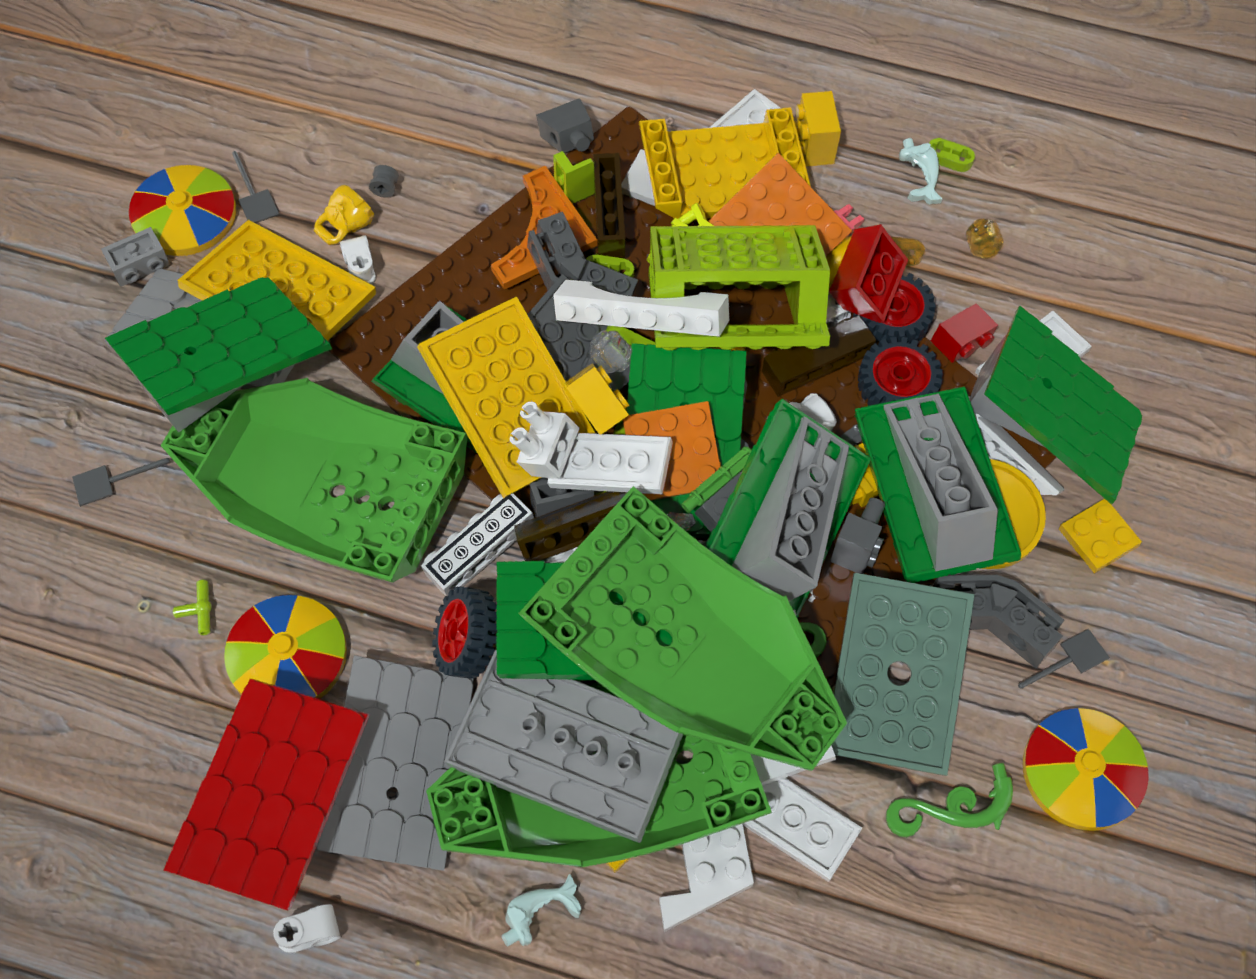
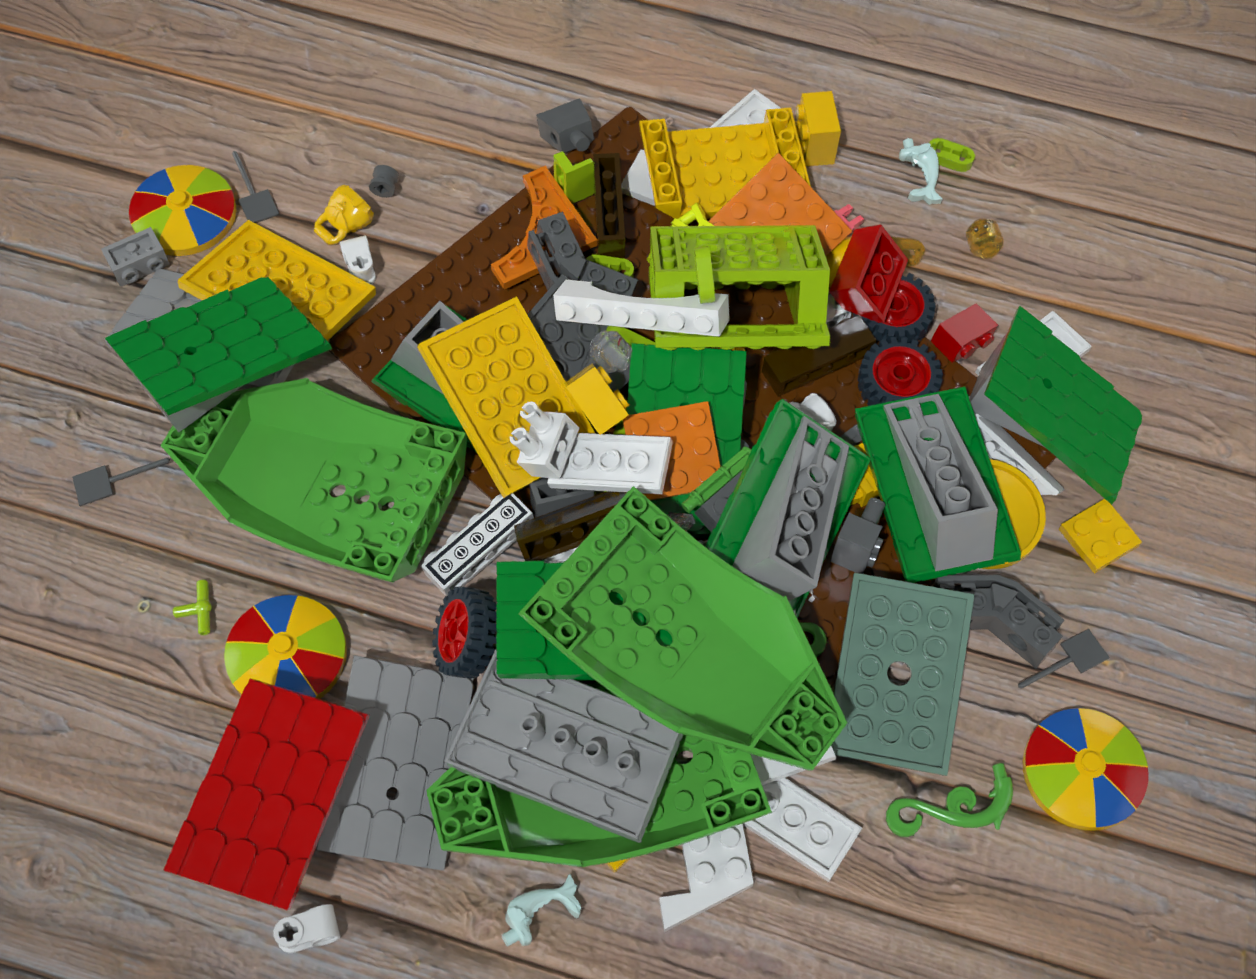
none -> lime beam [694,246,715,304]

